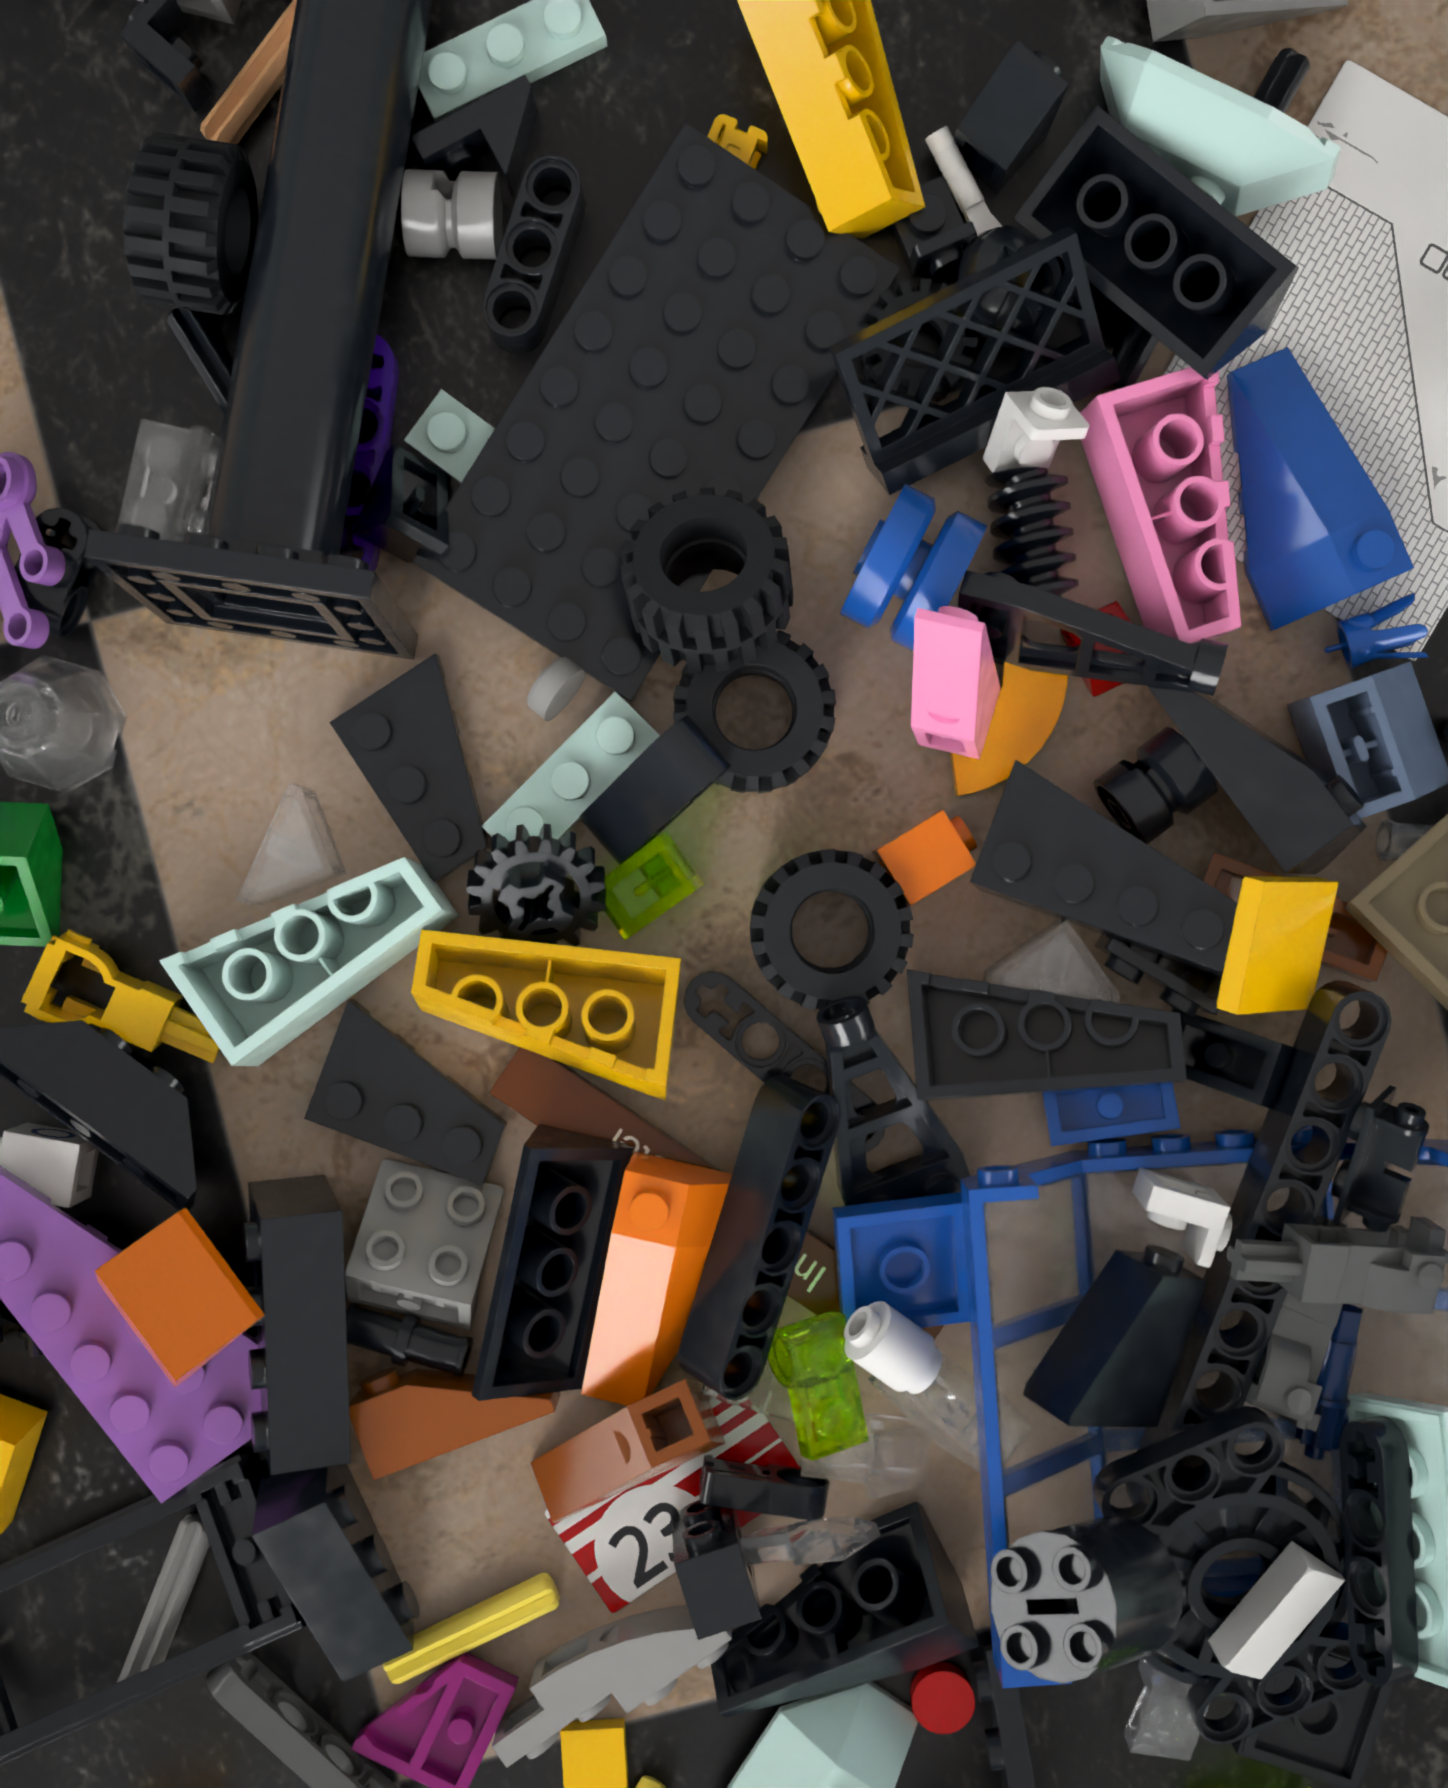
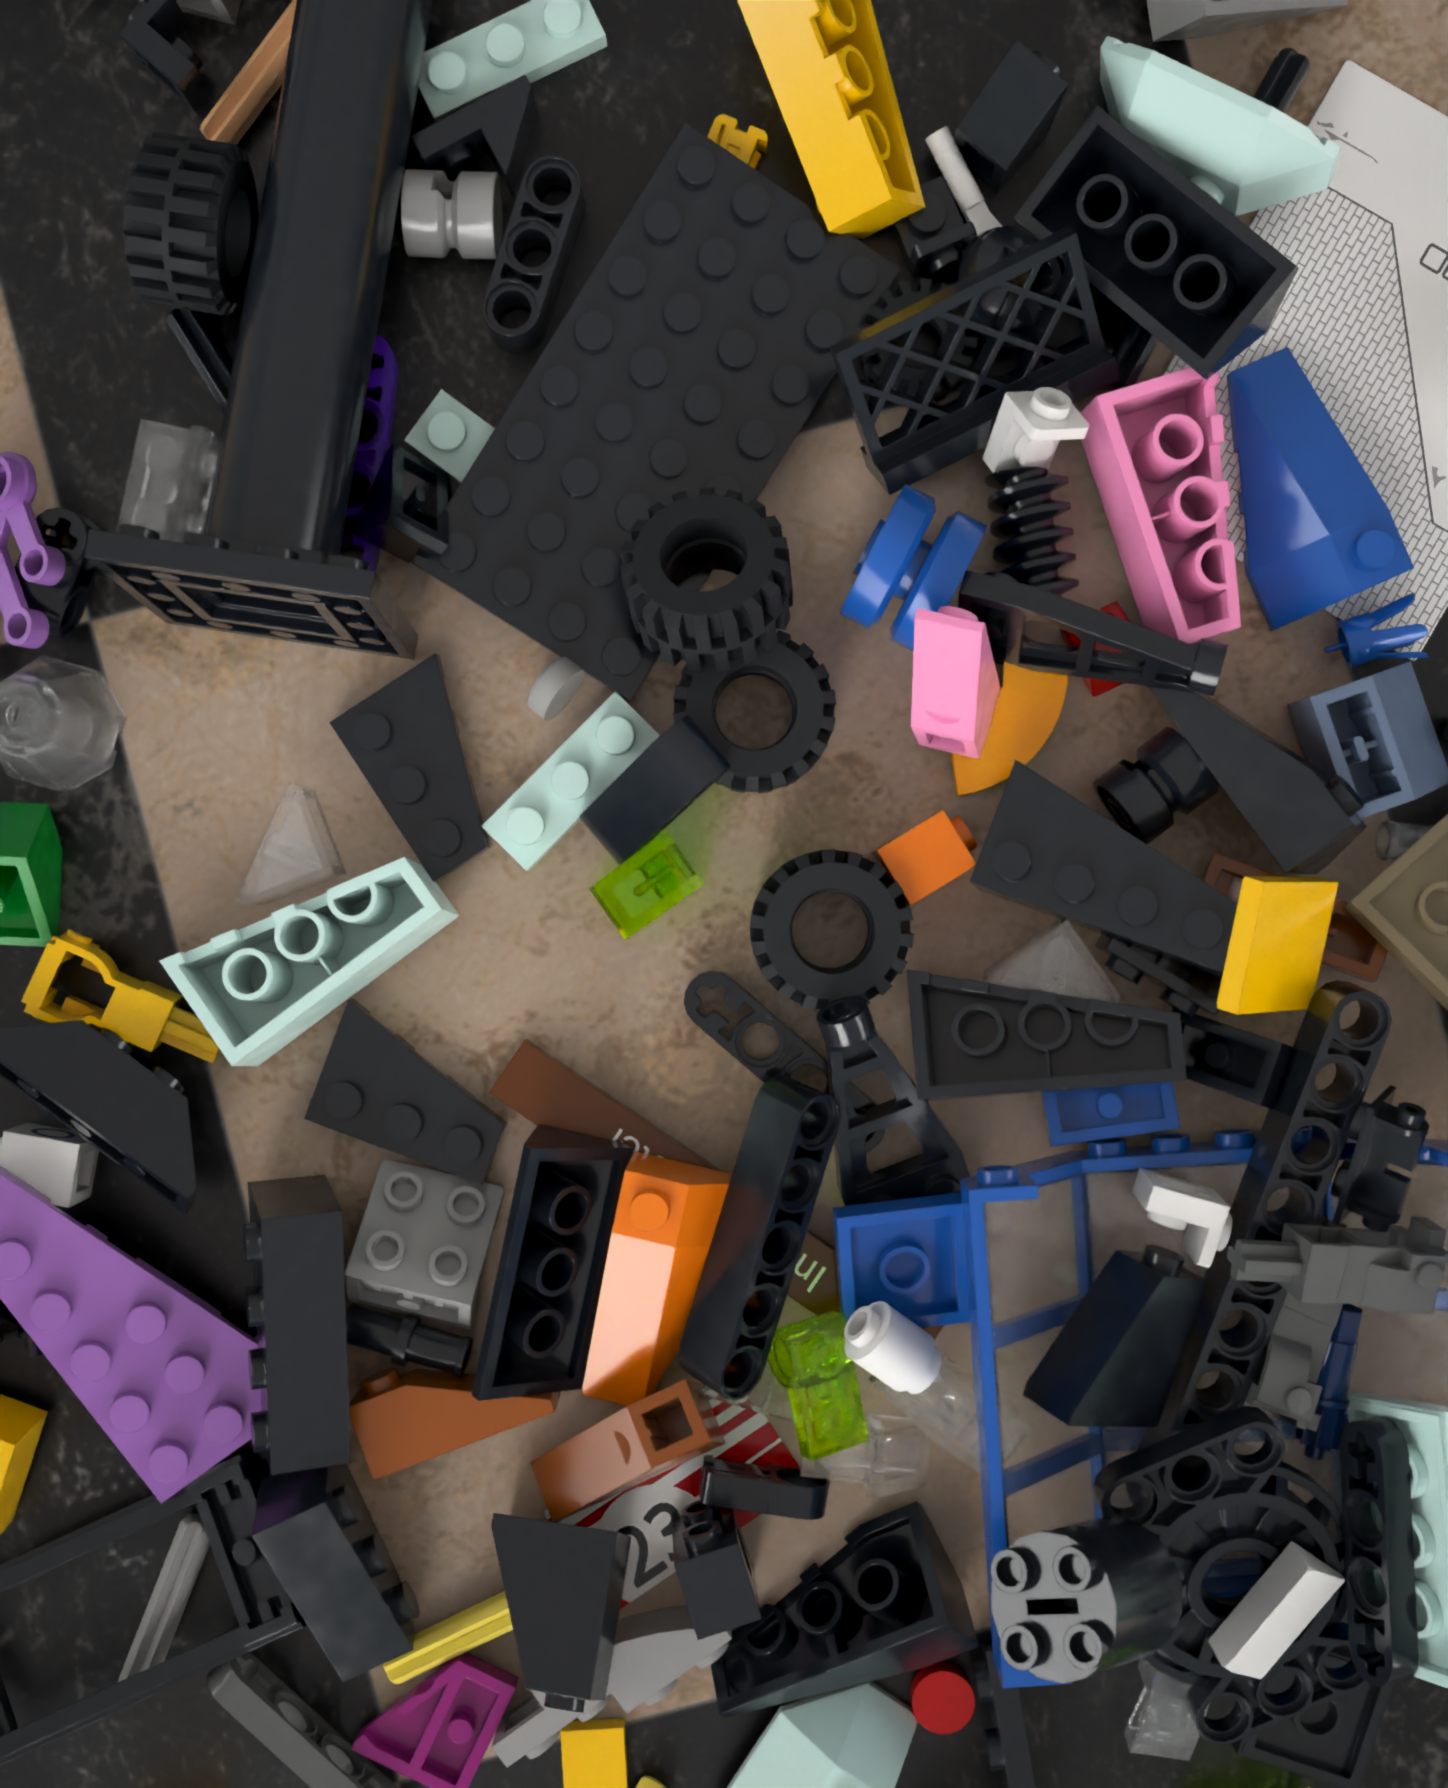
orange slope [95,1208,265,1387] -> none
yellow wedge [411,929,681,1101] -> none
black gear [466,823,606,947] -> none
clear slope [739,1517,880,1565] -> none
none -> black slope [491,1513,631,1713]

